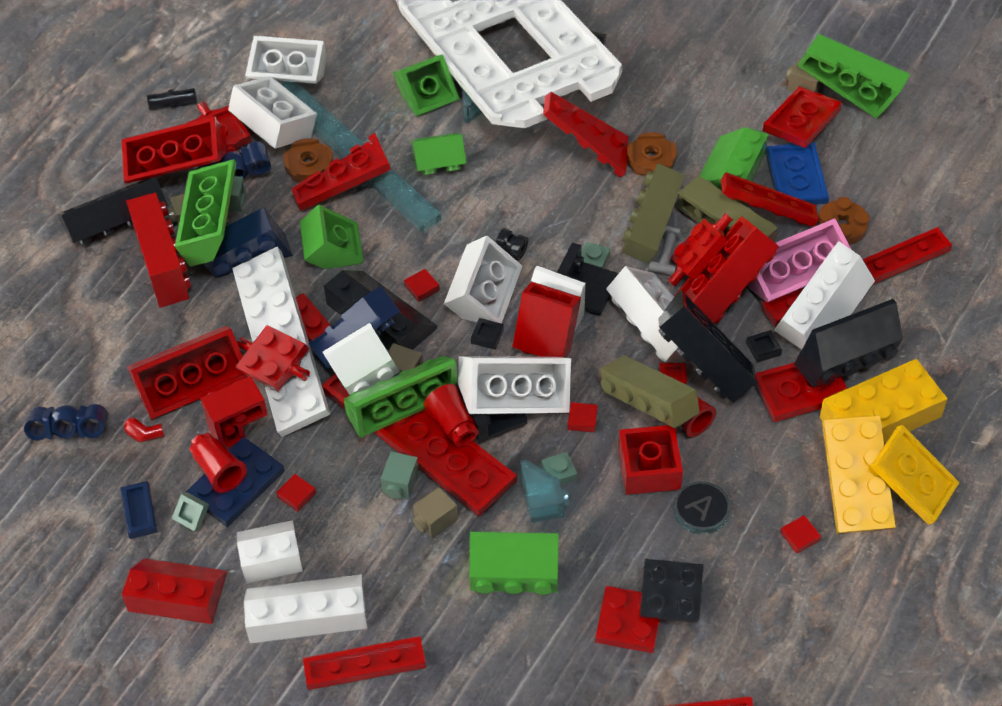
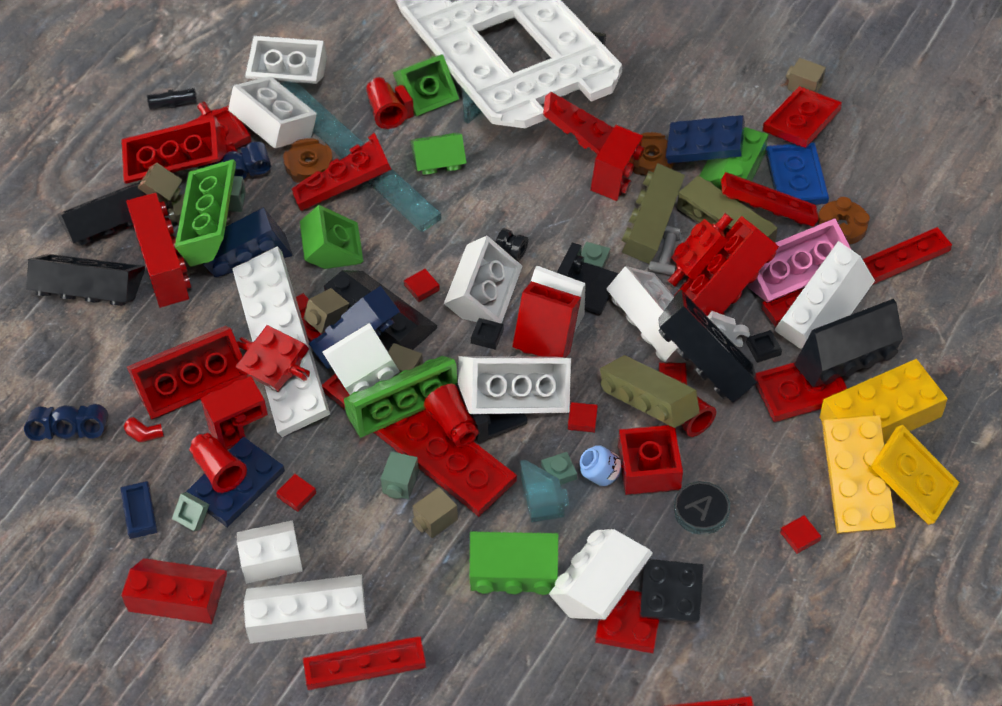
bright green wedge [797,34,910,119] -> none
none -> black slope [26,254,145,306]
none -> dark tan brick [137,163,182,203]
none -> dark tan brick [304,288,349,334]
none -> red plant [366,77,407,129]
none -> red tile [395,85,414,119]
none -> white slope [549,529,653,619]
none -> light blue head [580,445,621,486]
none -> red brick [590,125,644,201]
none -> dark blue plate [666,115,745,163]
none -> white plate [708,311,750,347]

